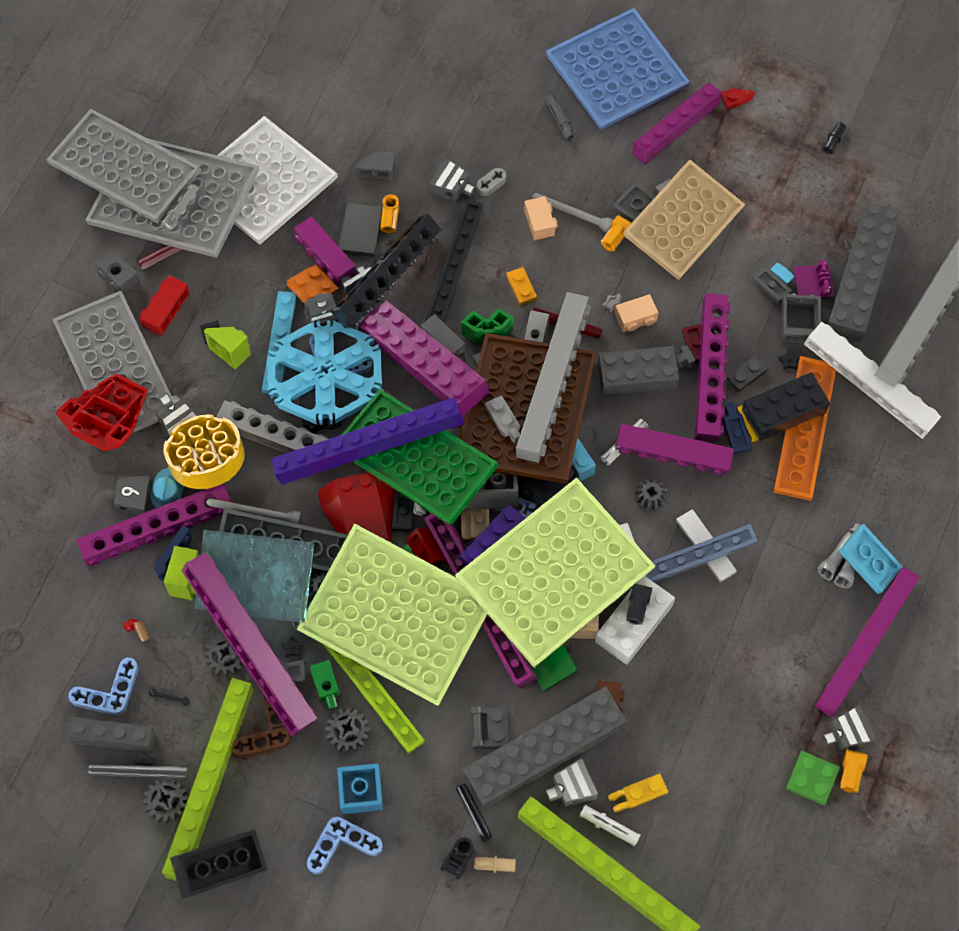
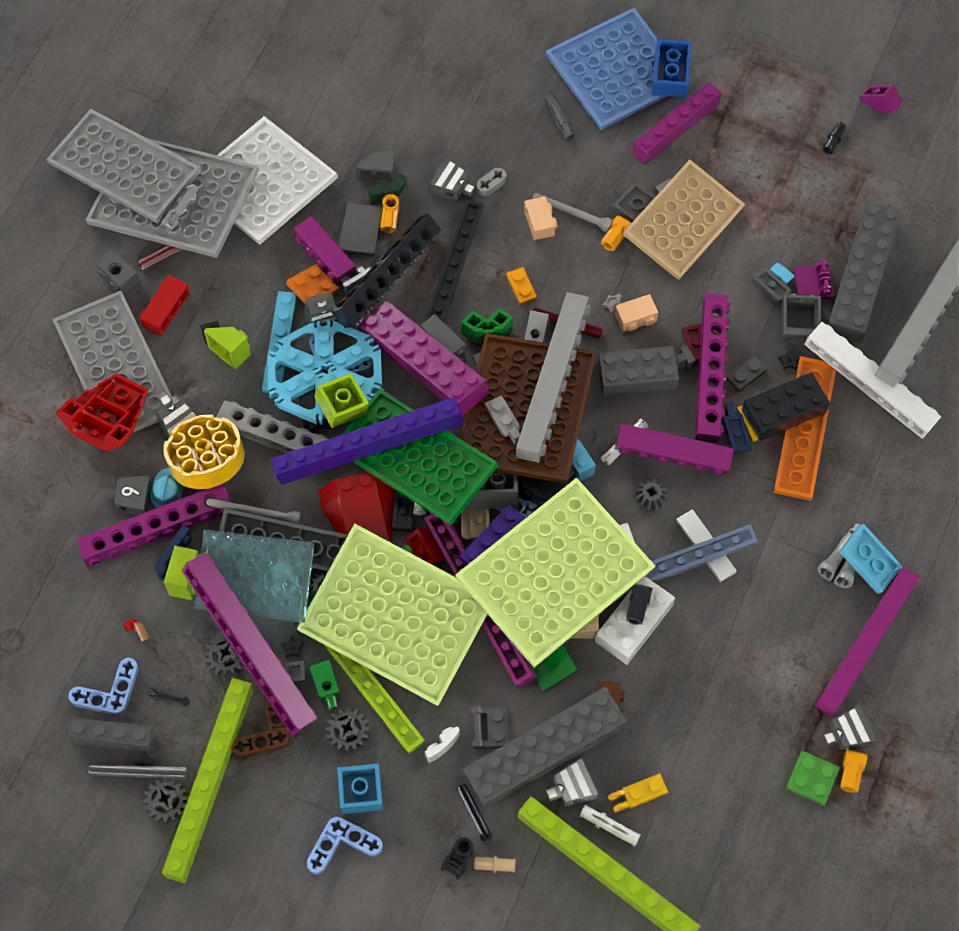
black brick [170,829,267,899] -> none
red plate [721,87,756,110] -> none
none -> lime brick [315,373,369,428]
none -> clear green slope [368,174,407,205]
none -> white slope [425,726,460,764]
none -> blue brick [652,39,692,98]
none -> magenta slope [859,85,903,114]

